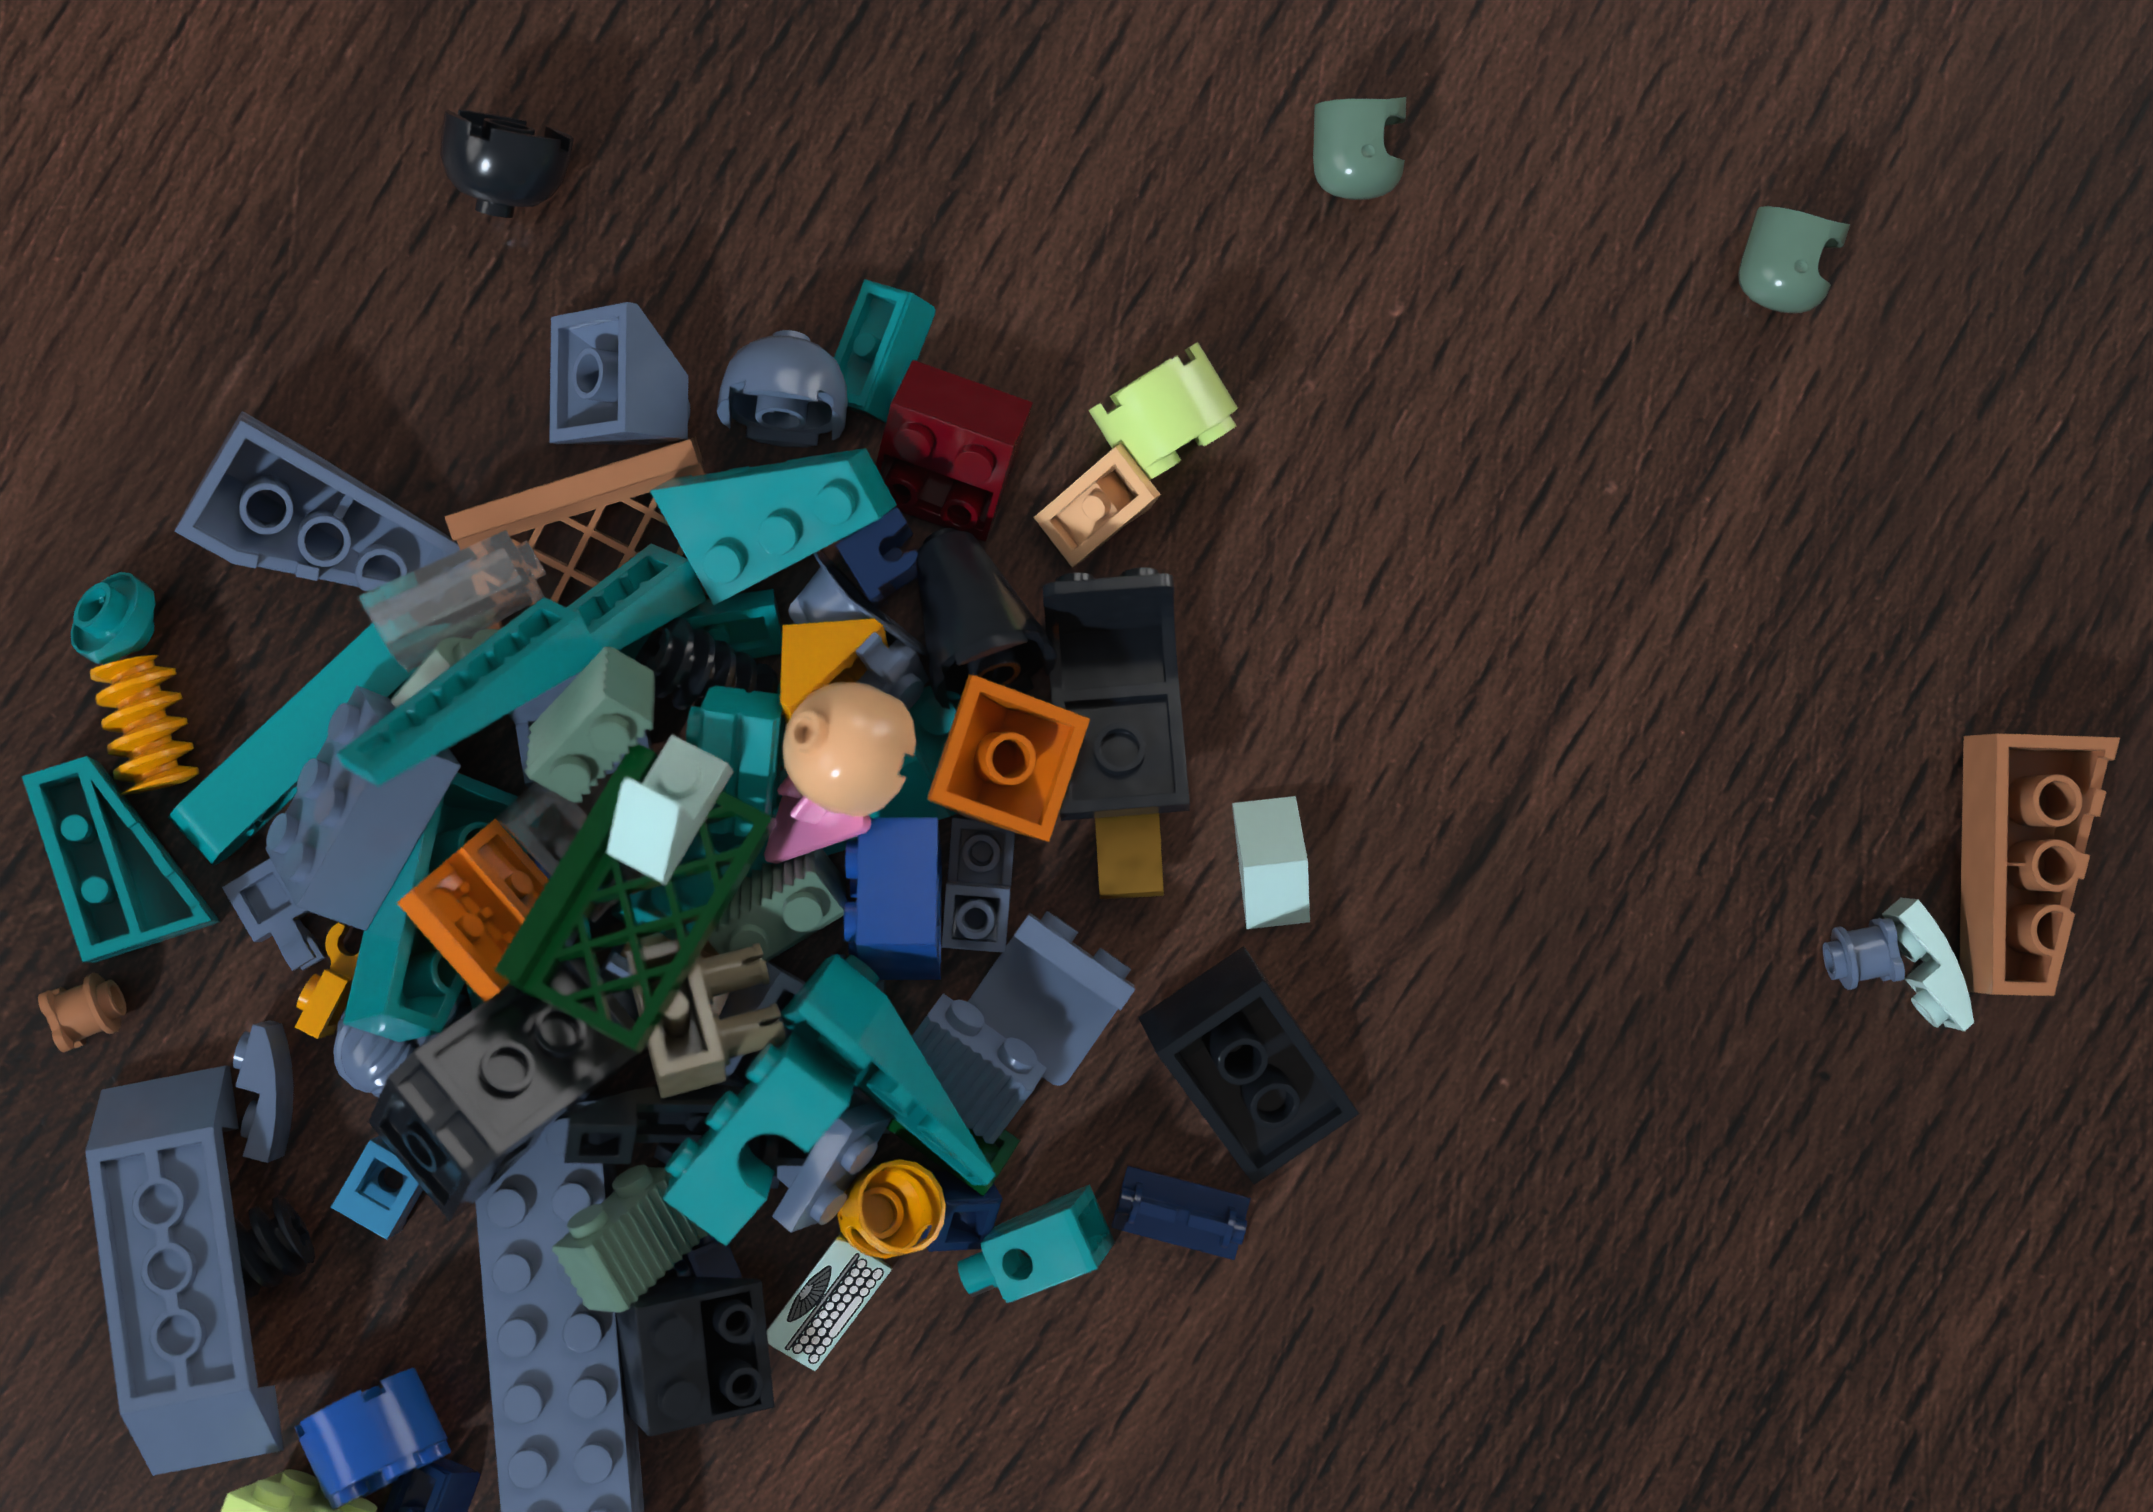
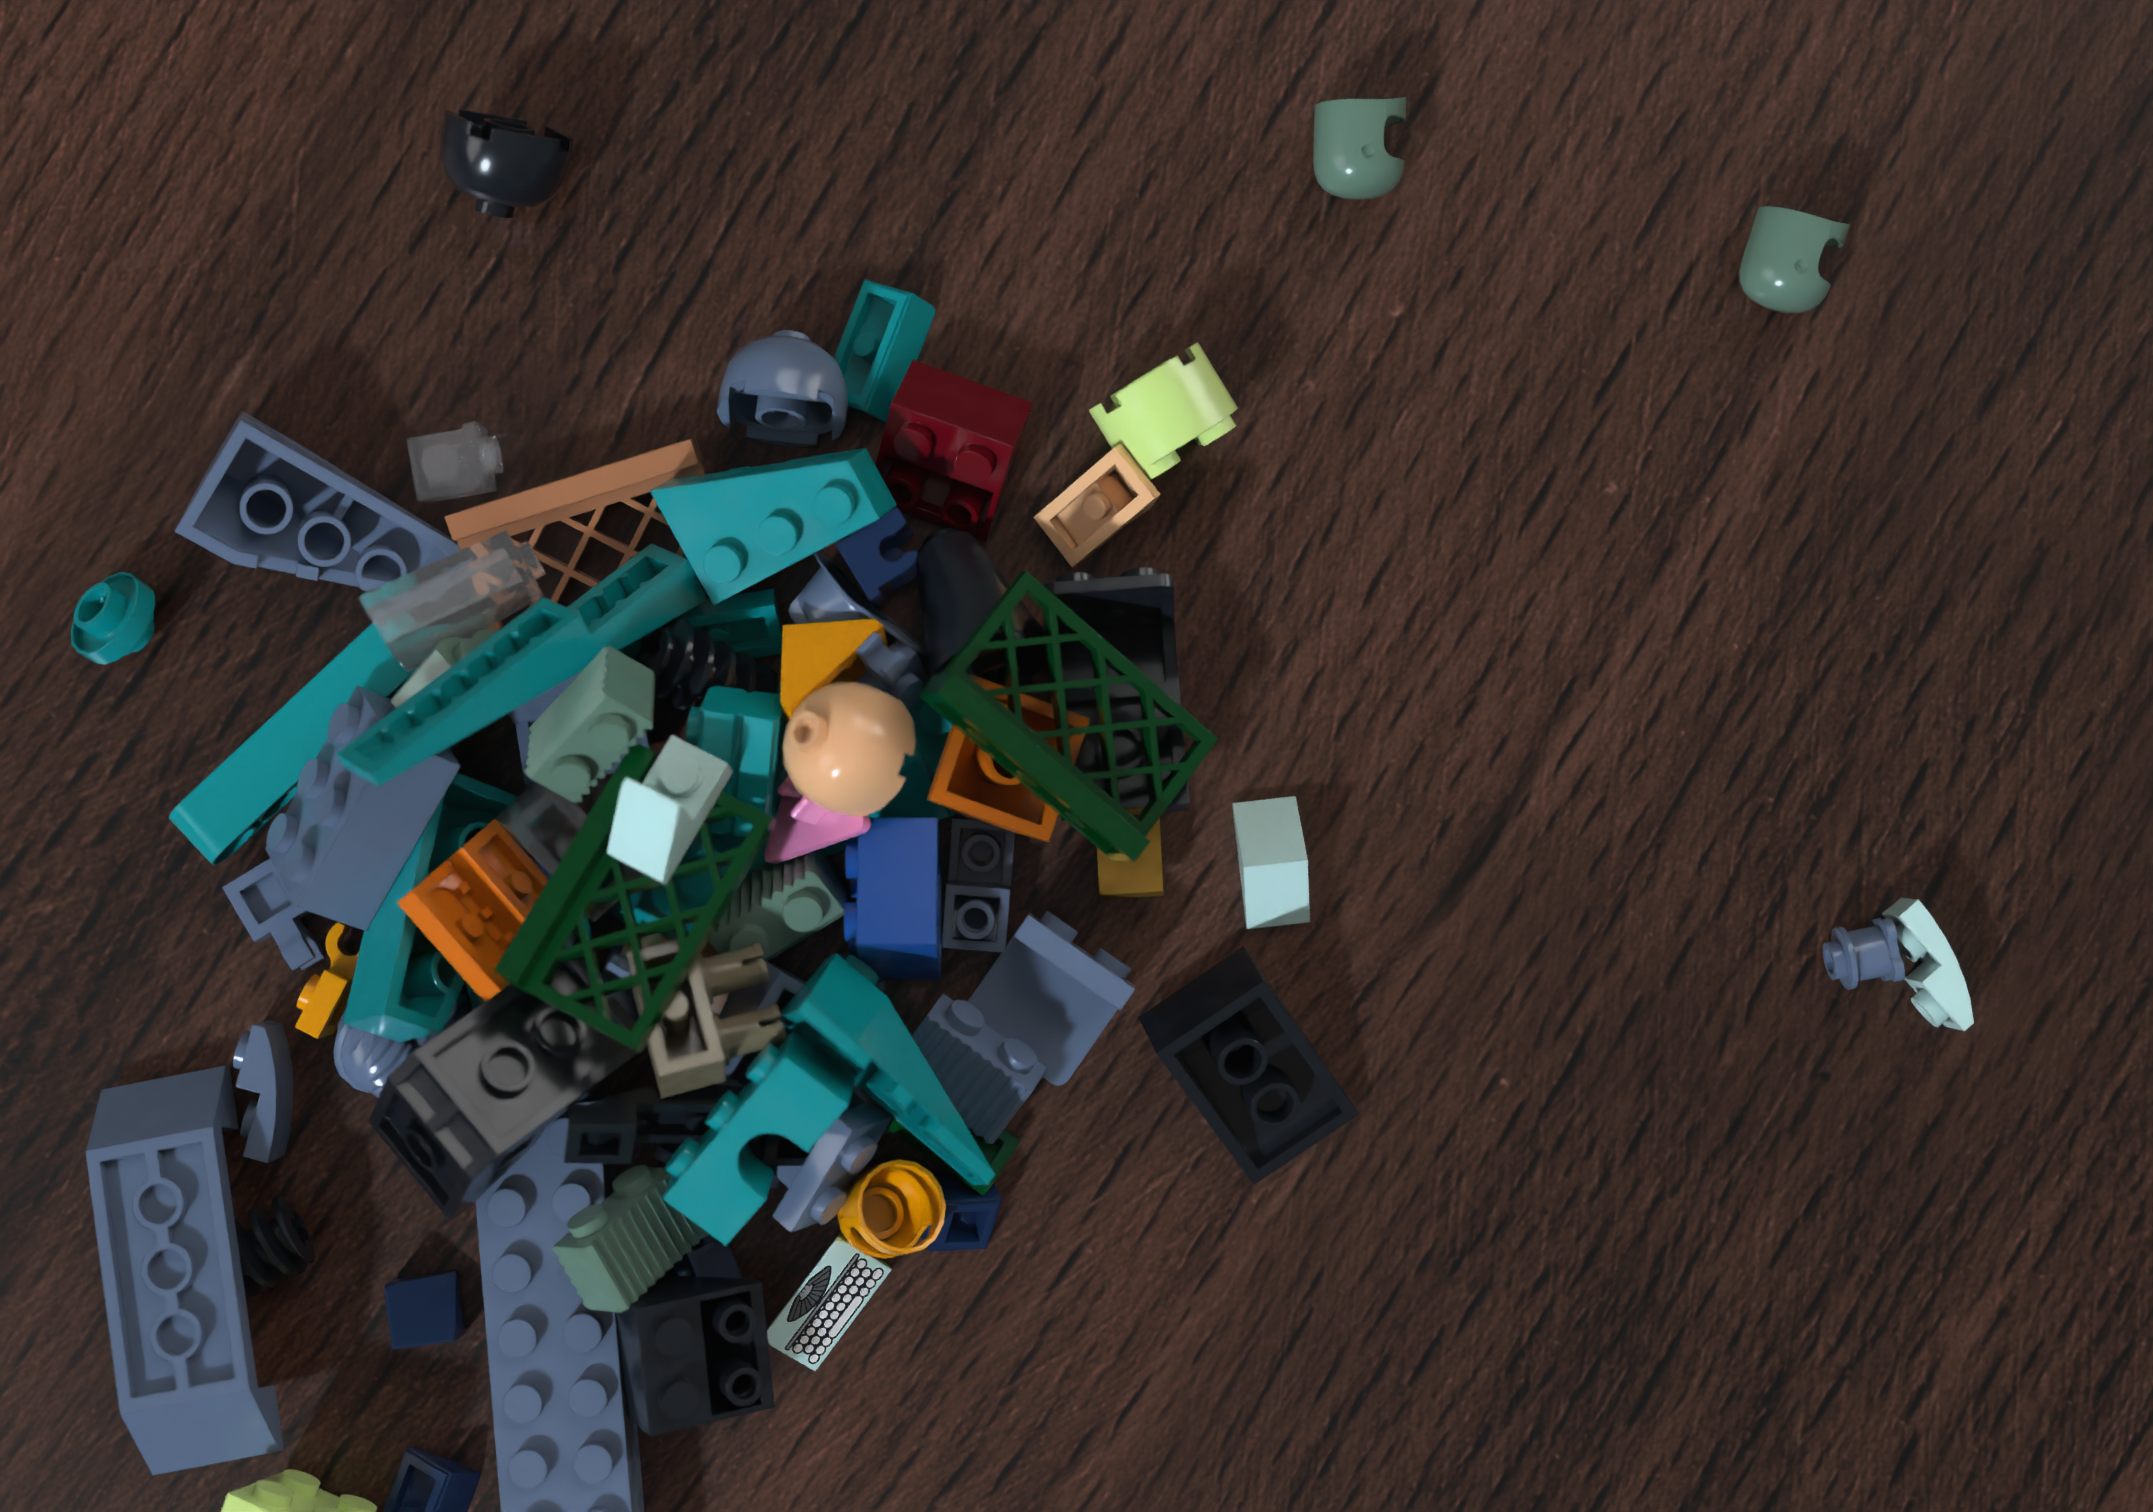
teal wedge [22,756,221,963] -> none
nougat brick [38,973,127,1053] -> none
light orange piece [90,655,200,795] -> none
blue brick [294,1368,451,1510] -> none
dark azure brick [331,1136,423,1240] -> none
sand blue slope [549,302,690,445] -> none
teal torso [957,1184,1115,1303] -> none
dark blue hinge [1111,1165,1251,1260] -> none
nougat wedge [1959,733,2120,996] -> none
none -> dark blue slope [385,1270,466,1350]
none -> clear bracket [407,422,503,504]
none -> dark green fence [918,571,1218,862]

